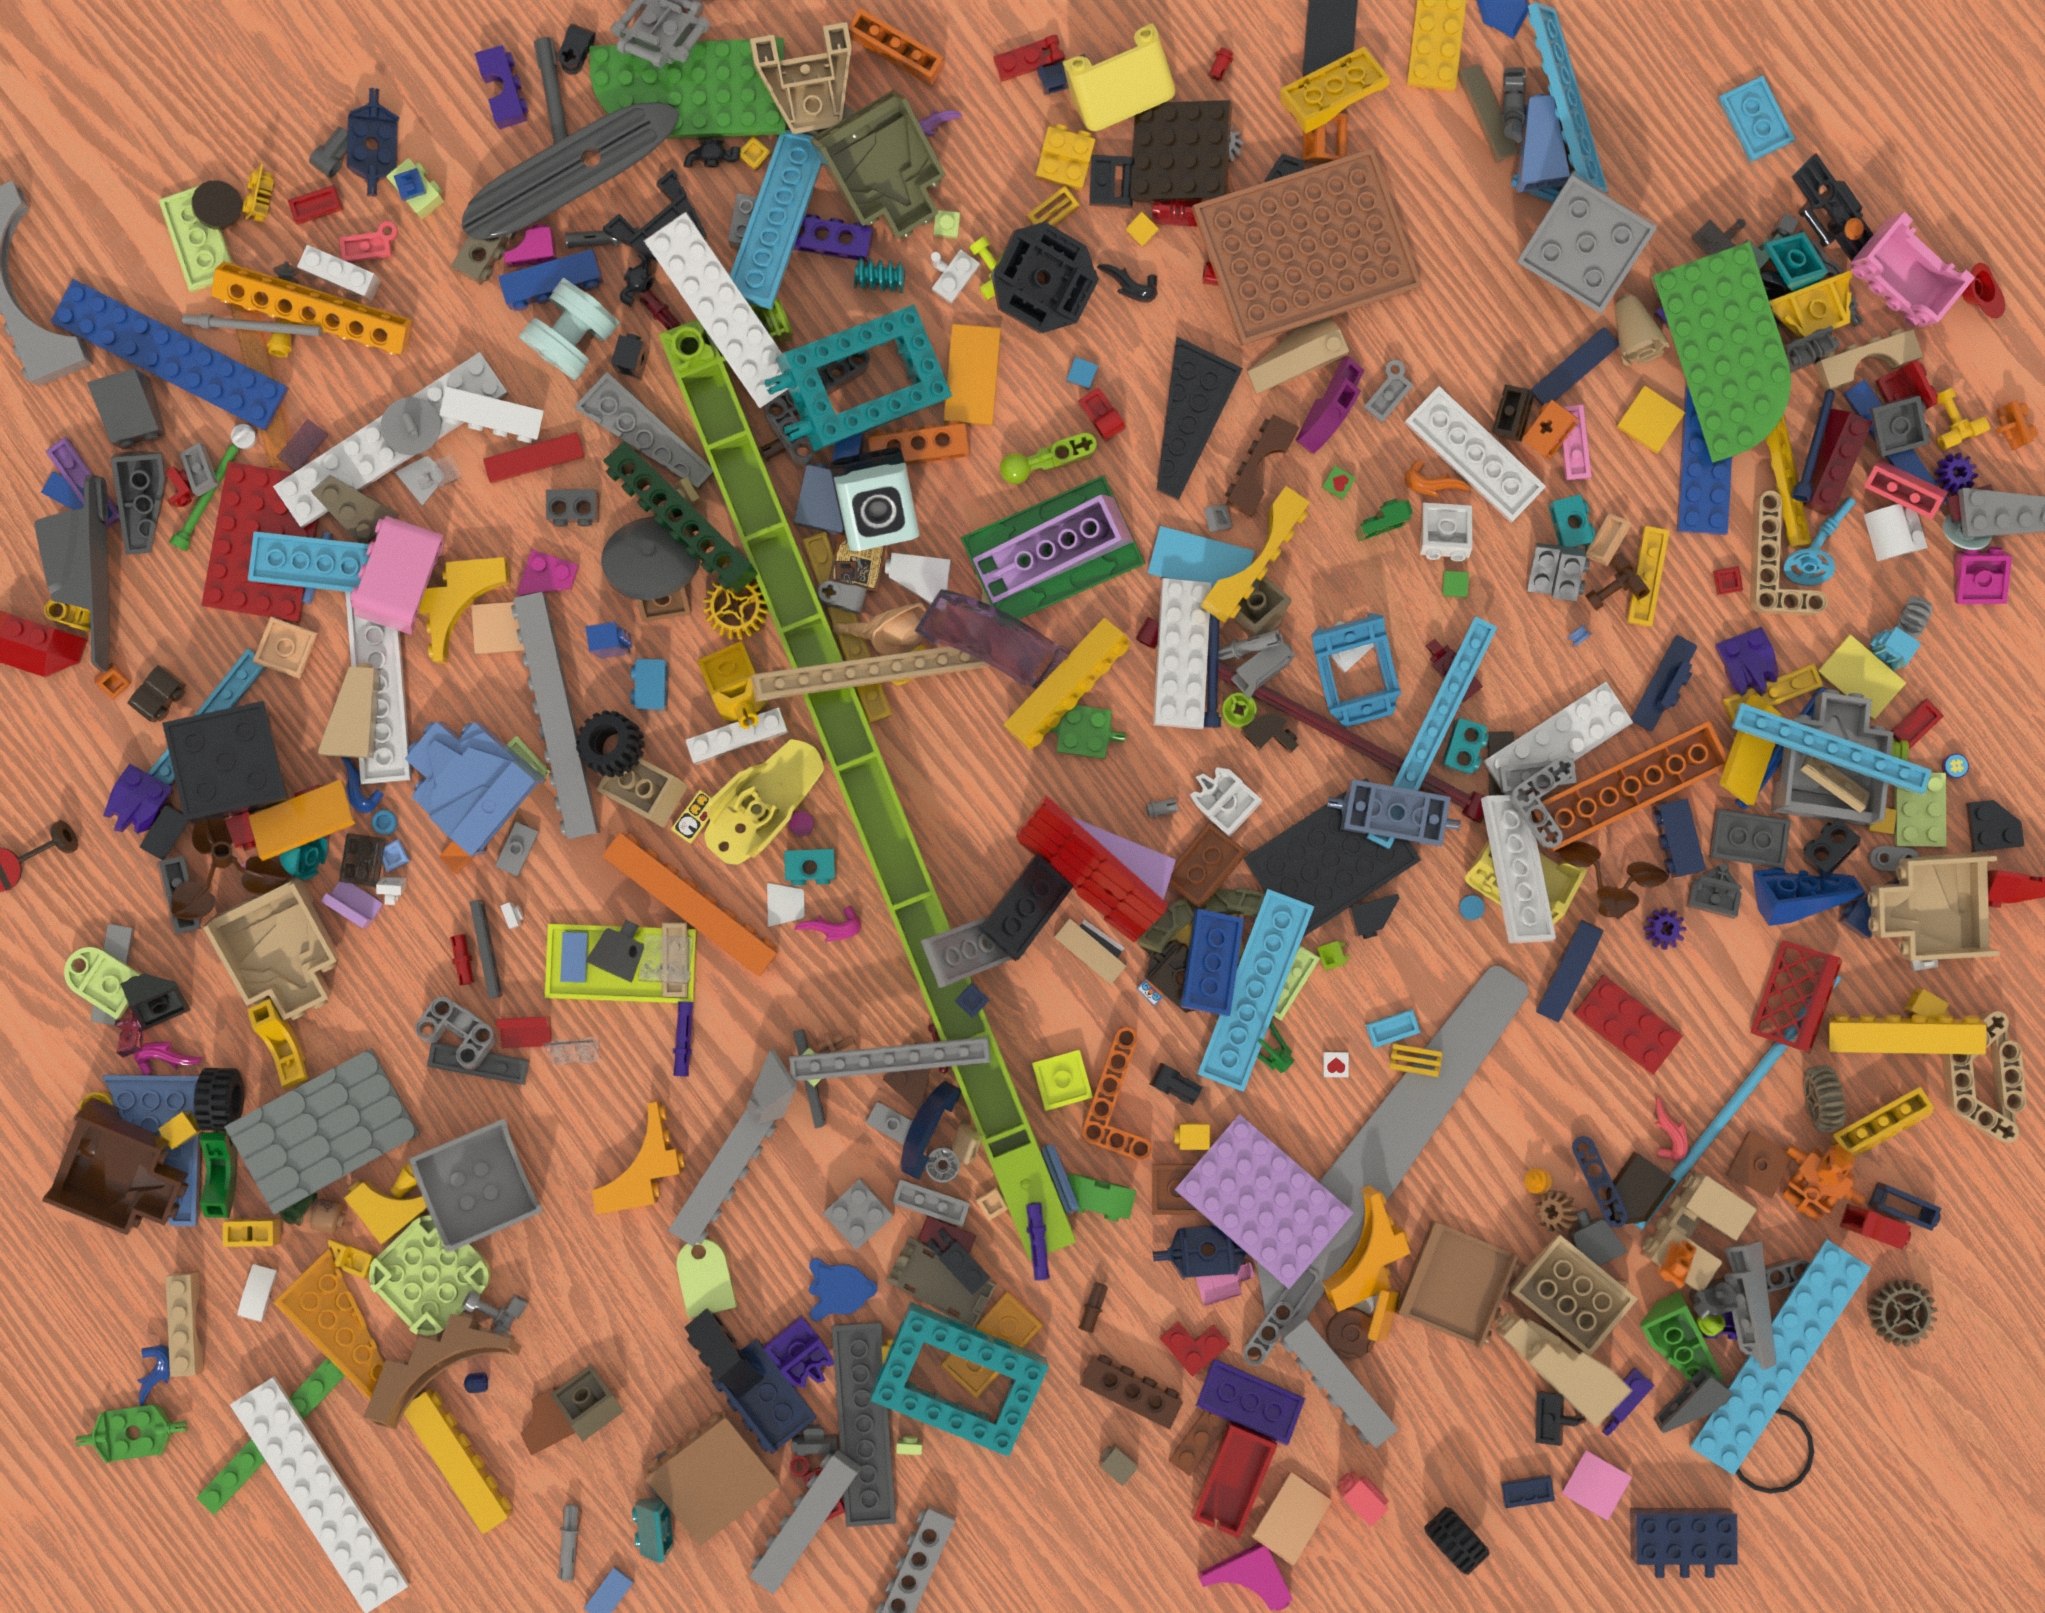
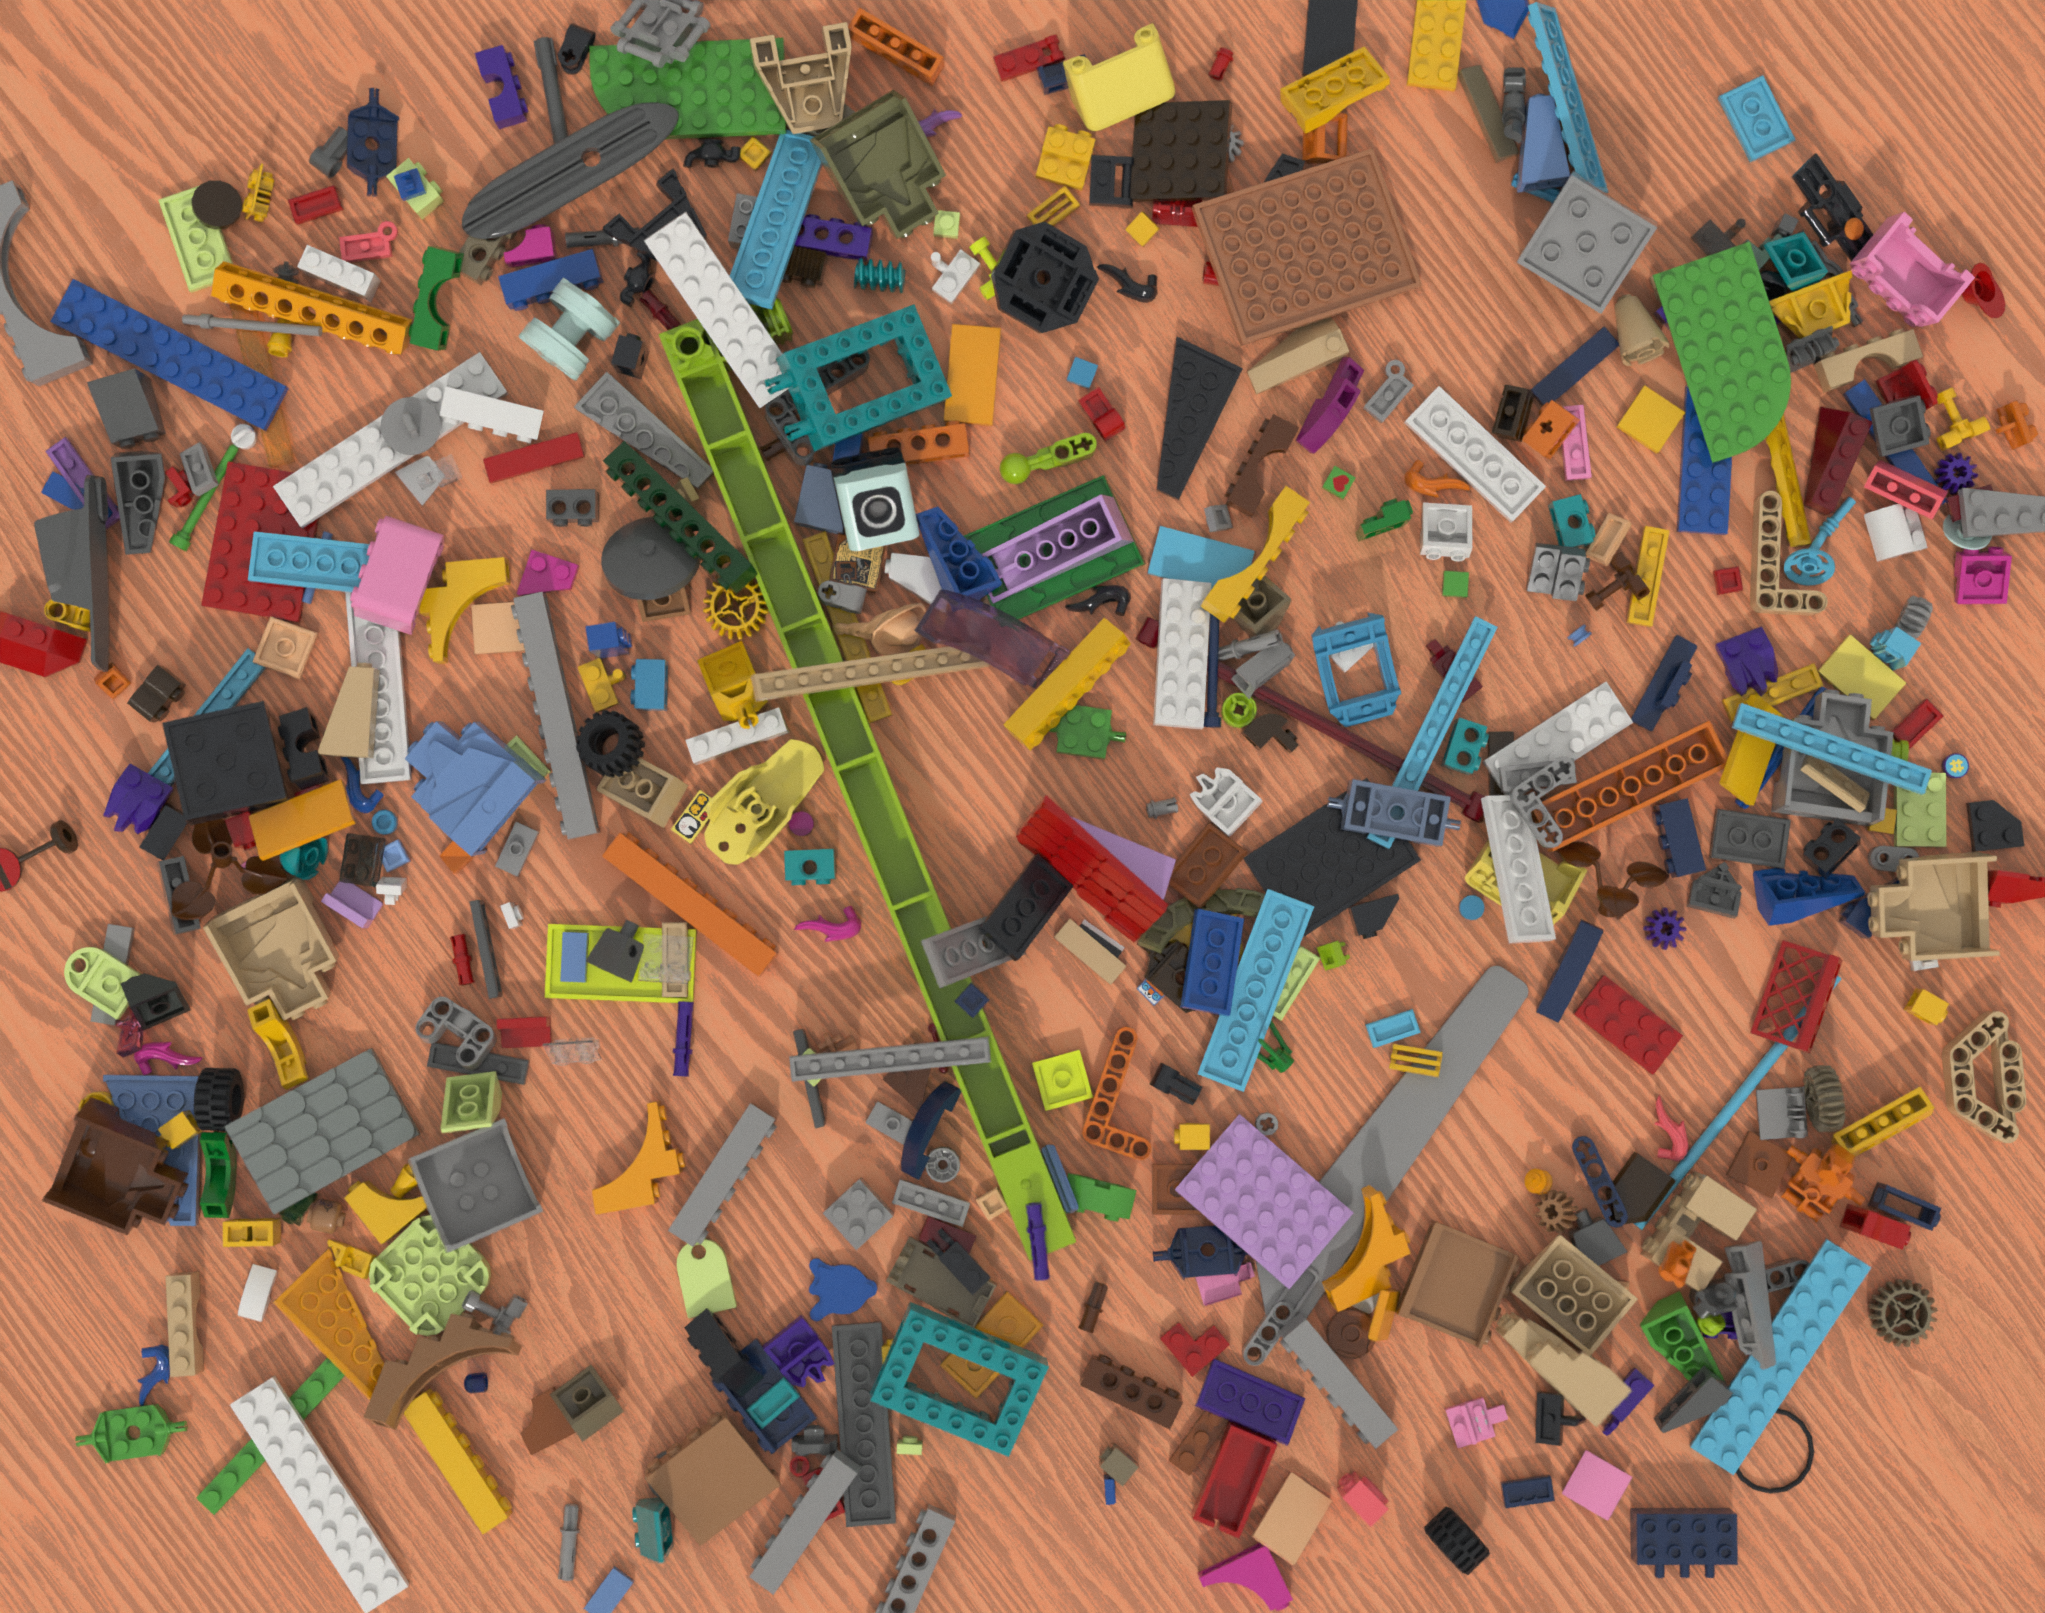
tile [277,419,328,472] -> none
dark tan wing [311,475,399,544] -> none
light grey slope [747,1049,797,1124] -> none
white sticker [767,883,805,927] -> none
tan slope [952,1119,983,1165] -> none
white tile [1323,1052,1349,1077] -> none
dark blue piece [1791,389,1835,502] -> none
yellow brick [1827,1014,1986,1055] -> none
none -> black arch [278,707,330,790]
none -> green arch [409,246,464,351]
none -> yellowish green slope [440,1071,502,1133]
none -> yellow plate [577,658,626,713]
none -> teal tile [746,1377,800,1429]
none -> dark brown brick [782,246,828,288]
none -> blue wedge [916,507,1002,611]
none -> black piece [1065,585,1131,616]
none -> blue tile [1104,1475,1116,1505]
none -> light grey bush [1255,1112,1278,1135]
none -> bright pink piece [1445,1397,1508,1448]
none -> light grey hinge [1756,1087,1808,1140]

